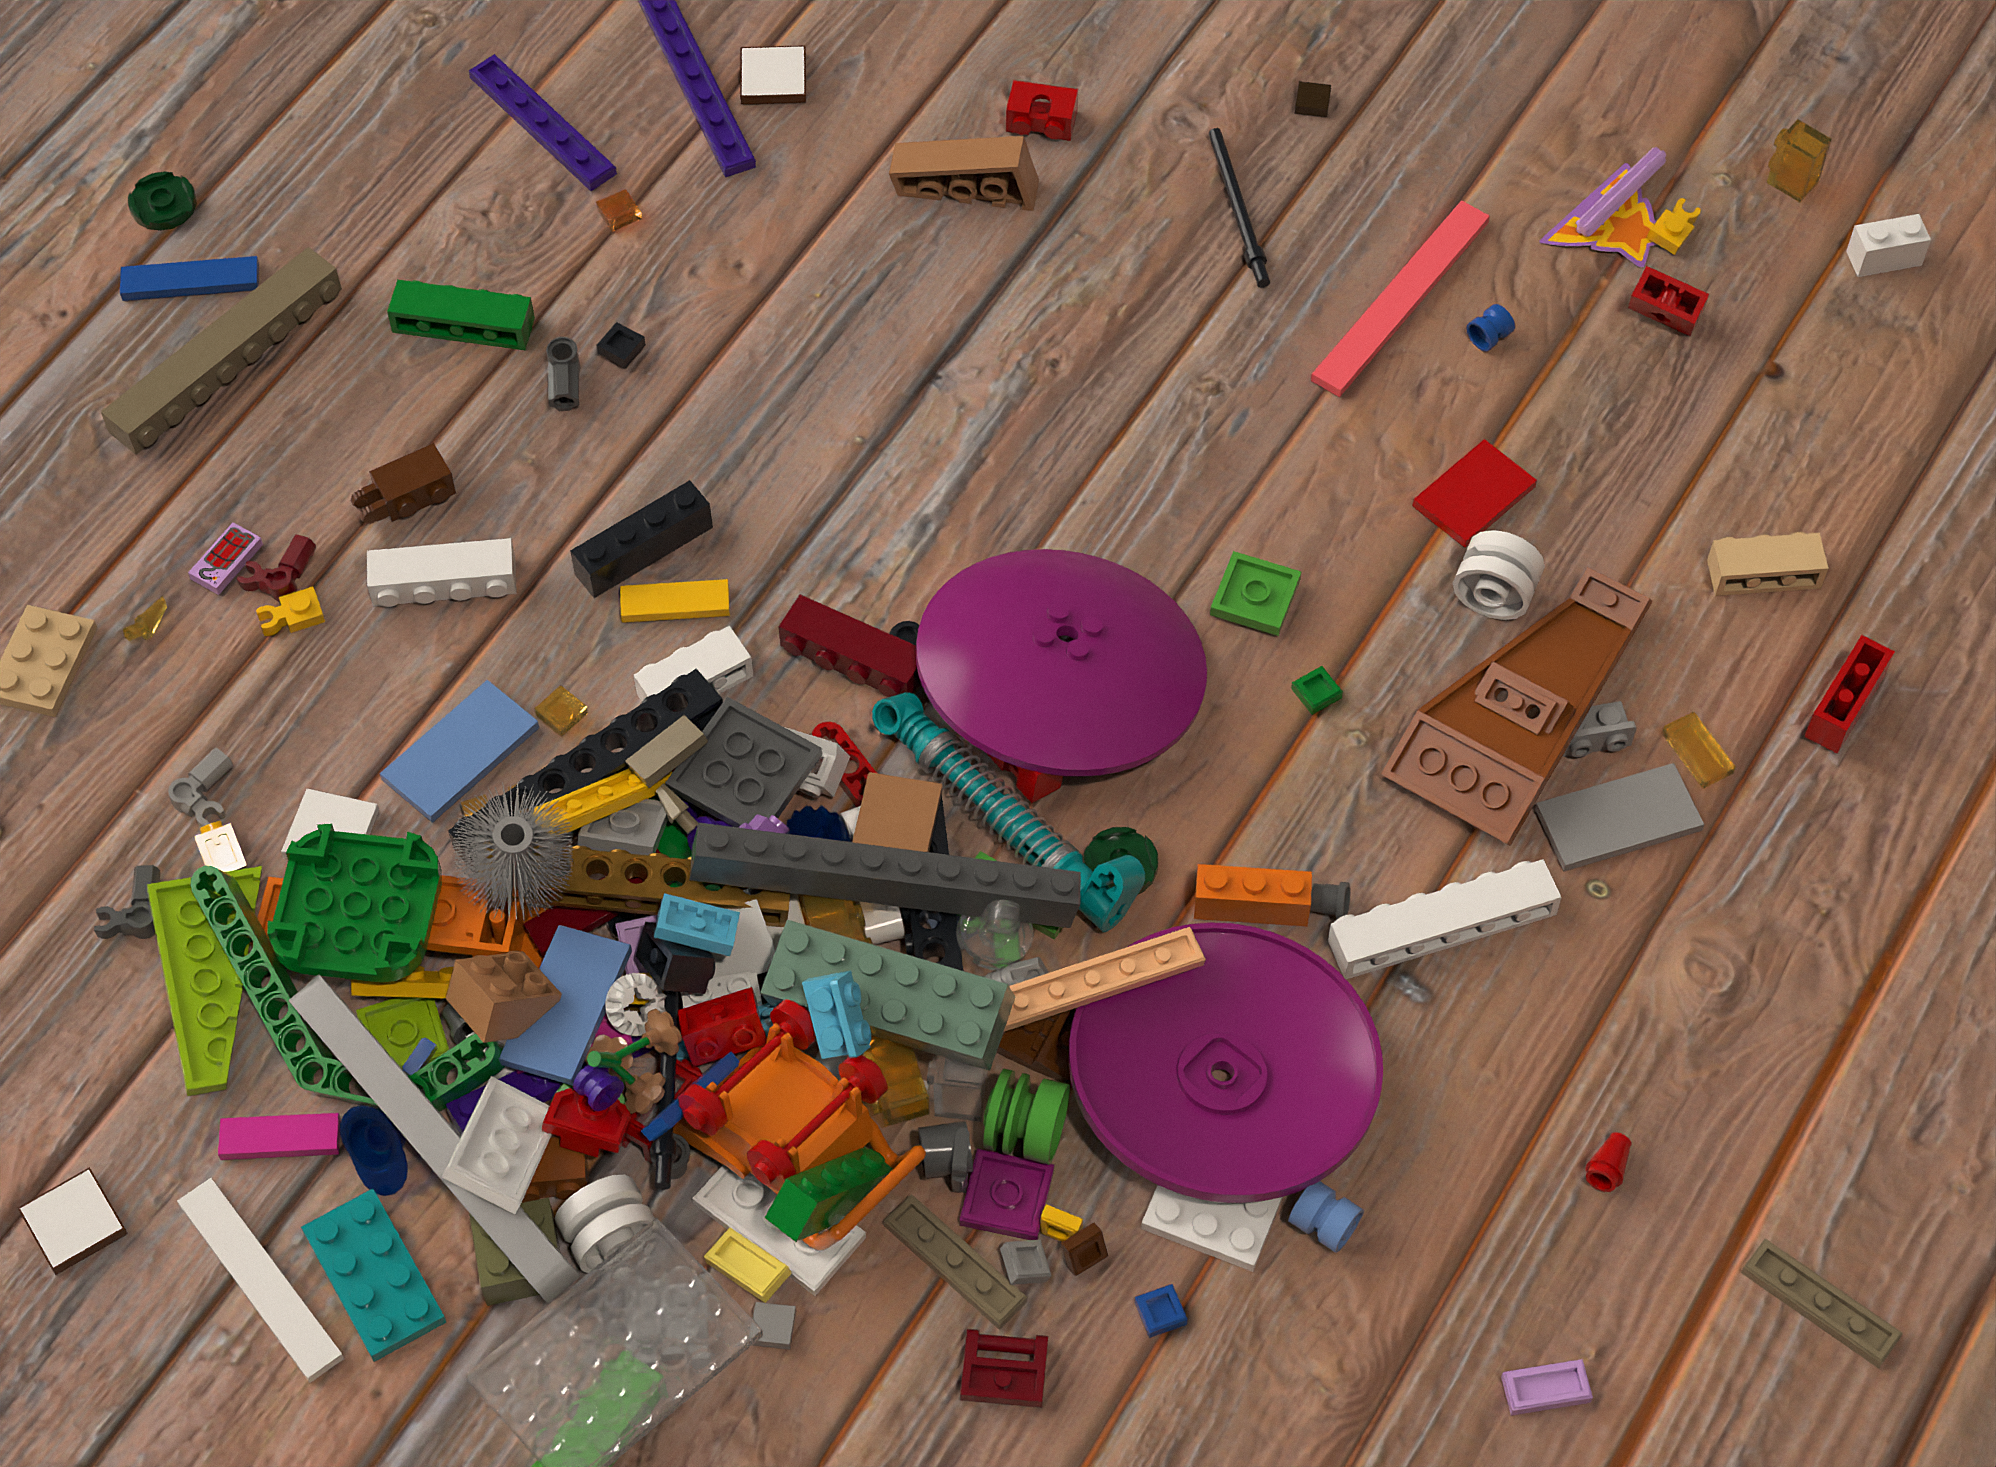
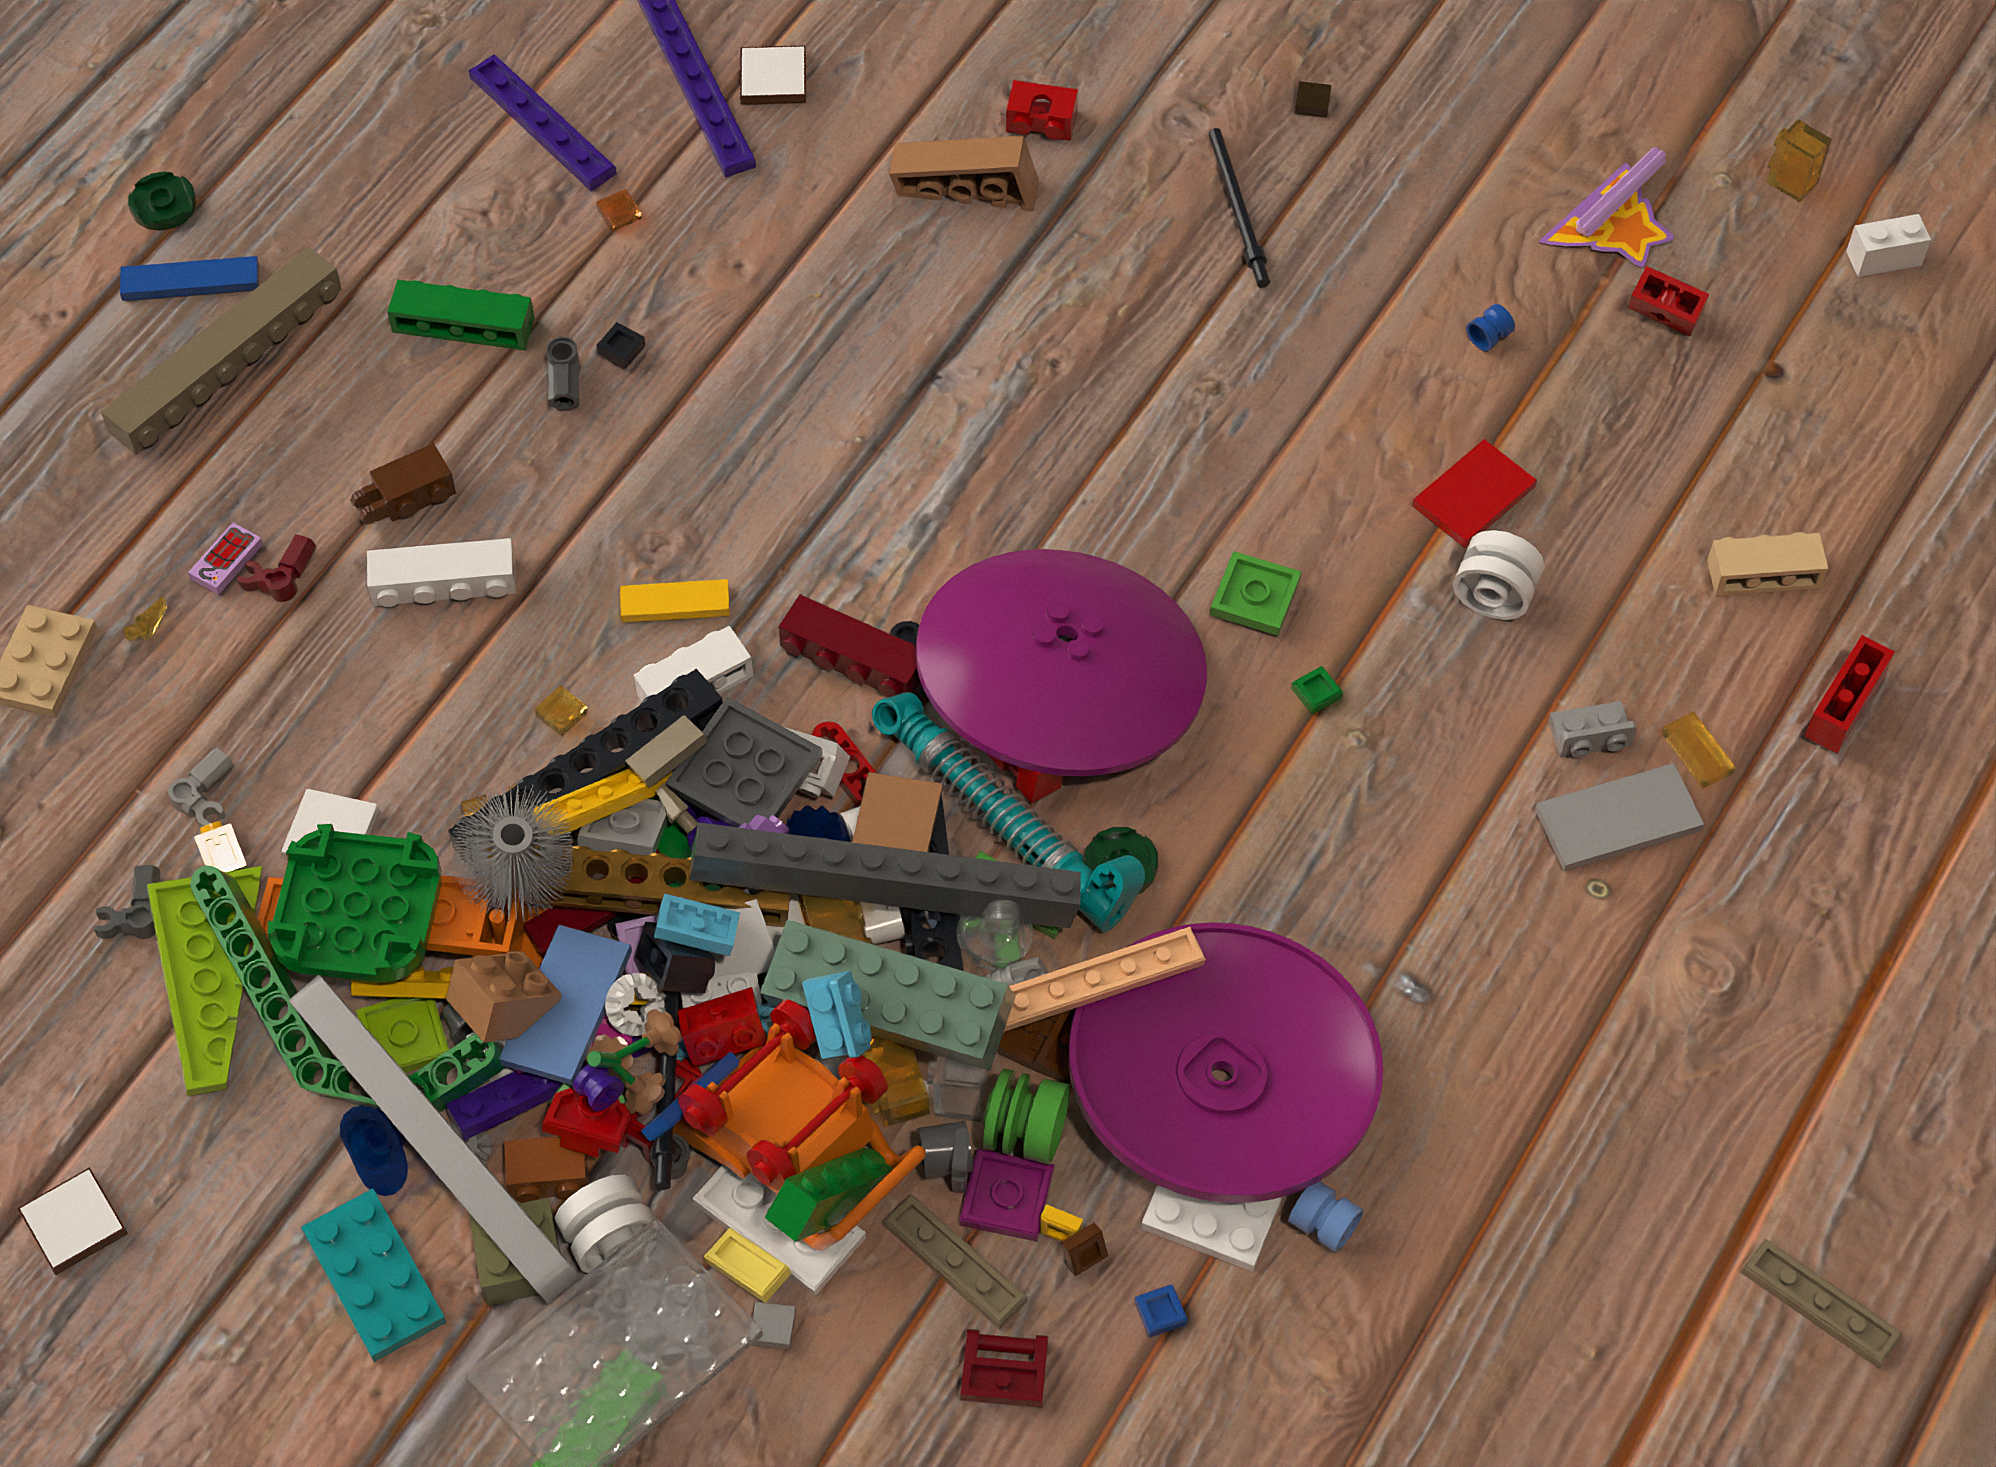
white tile [177,1178,344,1383] -> none
dark pink tile [218,1113,341,1160] -> none
yellow plate [256,586,325,636] -> none
medium blue tile [380,680,540,823] -> none
blue tile [402,1037,438,1076] -> none
white tile [442,1076,552,1214] -> none
black brick [570,480,713,598] -> none
light grey tile [1000,1240,1052,1285] -> none
orange brick [1194,864,1312,927] -> none
dark grey piece [1310,882,1351,919] -> none
coral tile [1311,200,1490,397] -> none
white brick [1328,859,1561,979] -> none
dark orange wing [1381,567,1652,846] -> none
lavender tile [1501,1359,1593,1416] -> none
red cone [1585,1132,1632,1192] -> none
yellow plate [1646,198,1701,255] -> none

